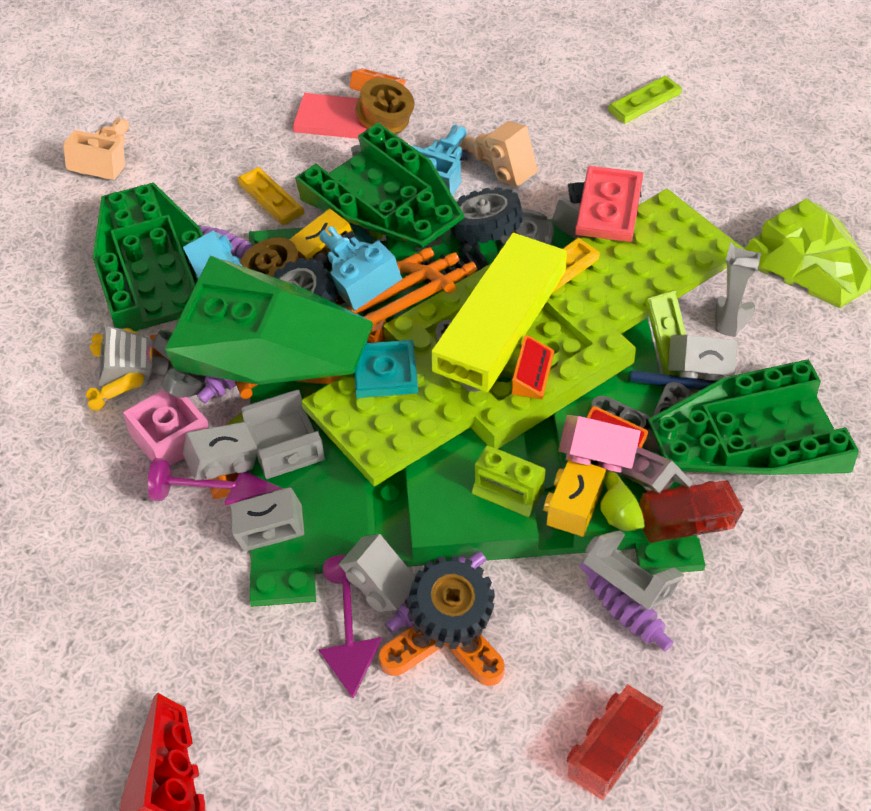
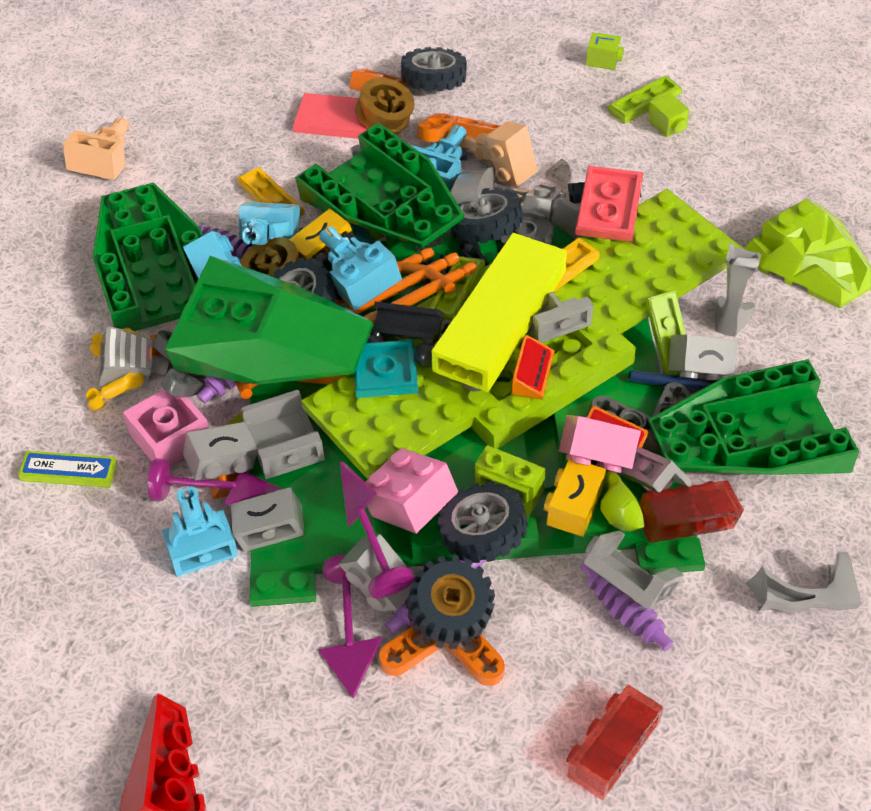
none -> tile [18,451,117,488]
none -> medium azure brick [162,486,238,577]
none -> medium azure brick [239,201,300,245]
none -> magenta piece [340,462,415,599]
none -> bright pink brick [365,448,458,533]
none -> black gear [367,301,444,367]
none -> black wheel [401,47,467,92]
none -> orange beam [416,113,501,142]
none -> lime tile [429,256,486,321]
none -> black wheel [437,482,528,563]
none -> light grey slope [451,167,495,204]
none -> light grey plate [512,182,566,221]
none -> light grey panel [529,292,593,343]
none -> clear smoke tile [545,159,572,189]
none -> lime brick [586,32,624,70]
none -> lime brick [648,93,689,137]
none -> light grey animal [746,550,861,614]

